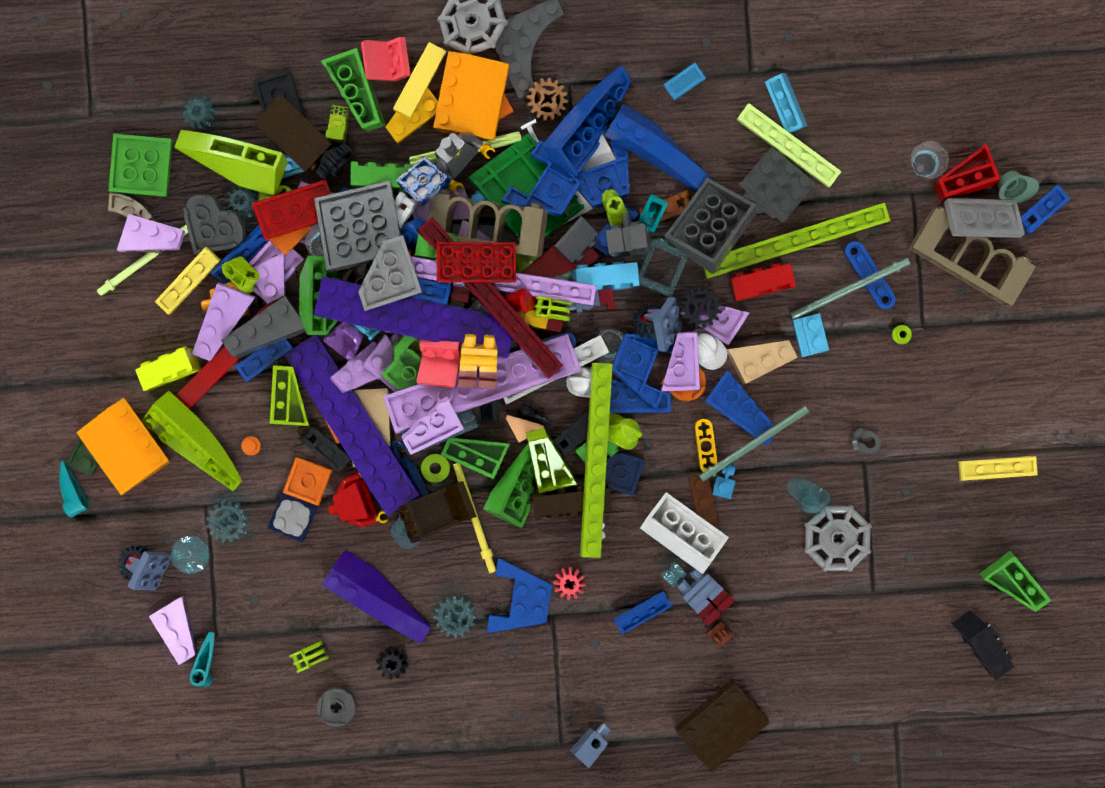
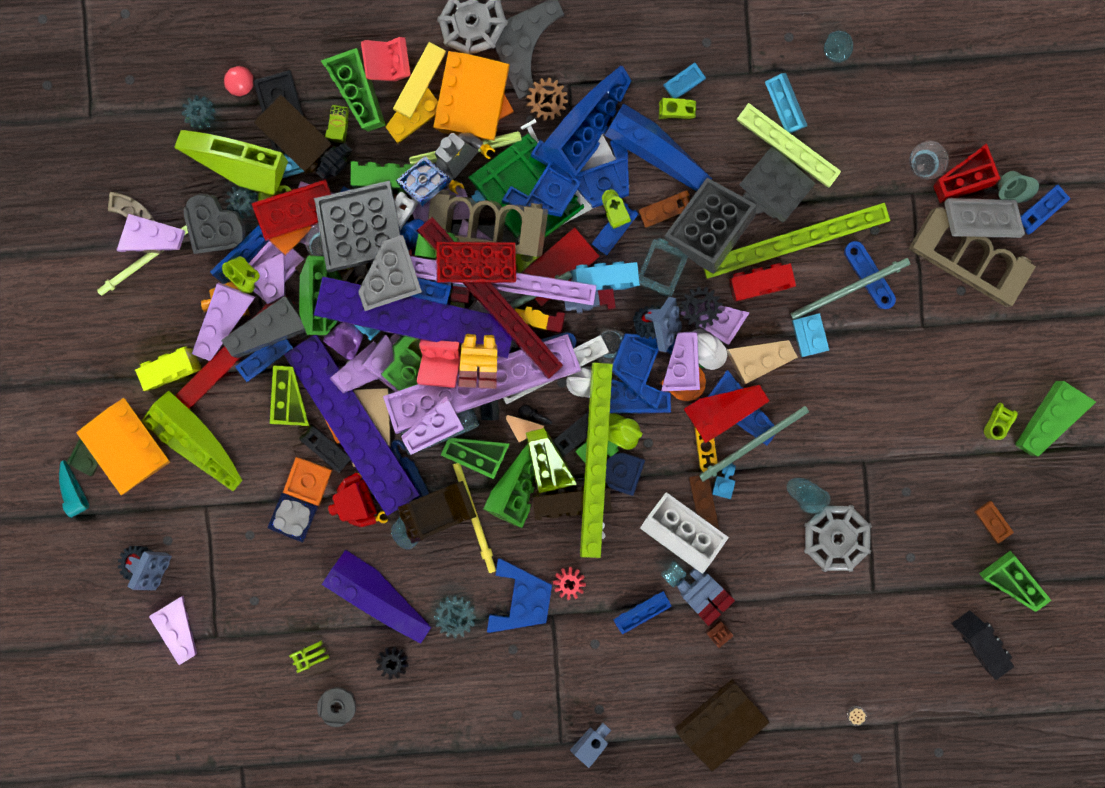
bright green plate [108,134,173,197] -> none
light yellow tile [155,247,221,315] -> none
clear light blue dish [171,535,211,574] -> none
teal piece [190,632,215,688] -> none
clear light blue gear [206,501,249,543] -> none
orange plate [241,436,261,456] -> none
lime piece [421,454,450,483] -> none
red tile [504,288,536,313] -> none
lime arm [533,296,572,321] -> none
dark grey slope [555,216,598,264] -> none
dark grey brick [606,214,653,259] -> none
teal slope [638,194,669,232] -> none
dark grey piece [851,427,881,454] -> none
lime plate [892,325,912,344] -> none
light yellow tile [958,456,1038,481] -> none
none -> coral hair [224,66,254,96]
none -> lime leg [659,98,696,119]
none -> red wedge [684,385,769,443]
none -> clear light blue hair [824,30,854,63]
none -> tile [847,706,867,726]
none -> dark orange plate [974,501,1014,544]
none -> lime piece [984,402,1018,440]
none -> bright green wedge [1015,381,1096,456]

